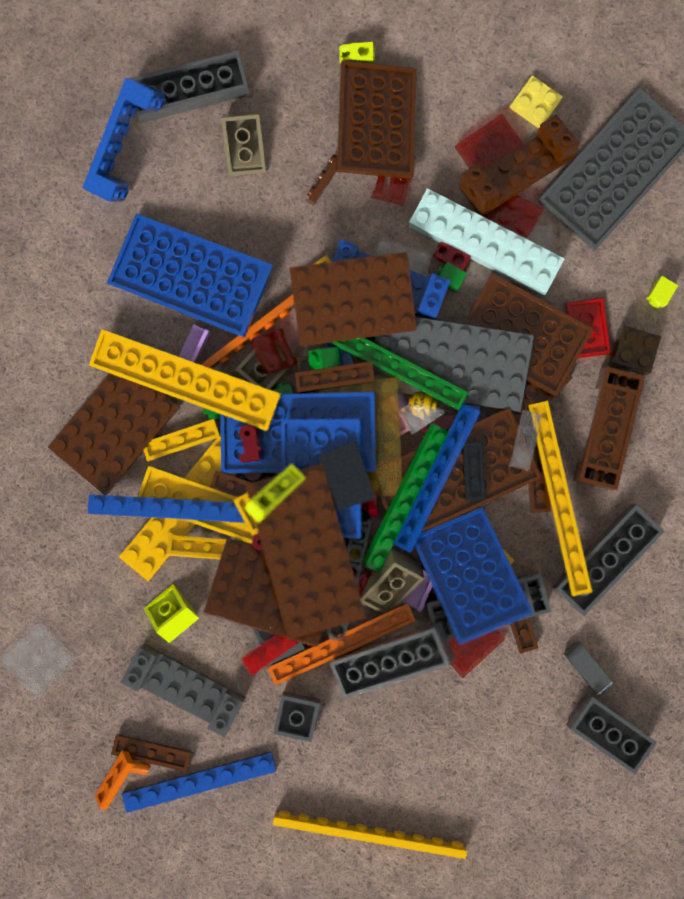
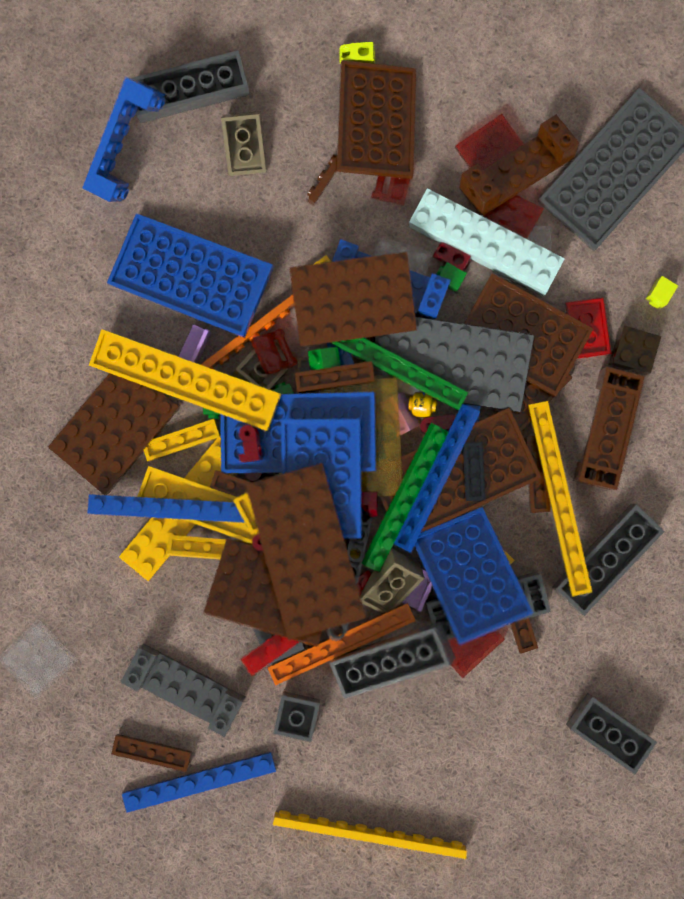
orange piece [95,750,150,810] -> none
neon yellow slope [144,584,199,643] -> none
neon yellow slope [245,464,305,523] -> none
black tile [318,441,376,511] -> none
clear slope [399,404,445,435] -> none
light yellow plate [509,75,563,128] -> none
clear slope [509,410,542,471] -> none
dark grey beam [563,641,614,697] -> none

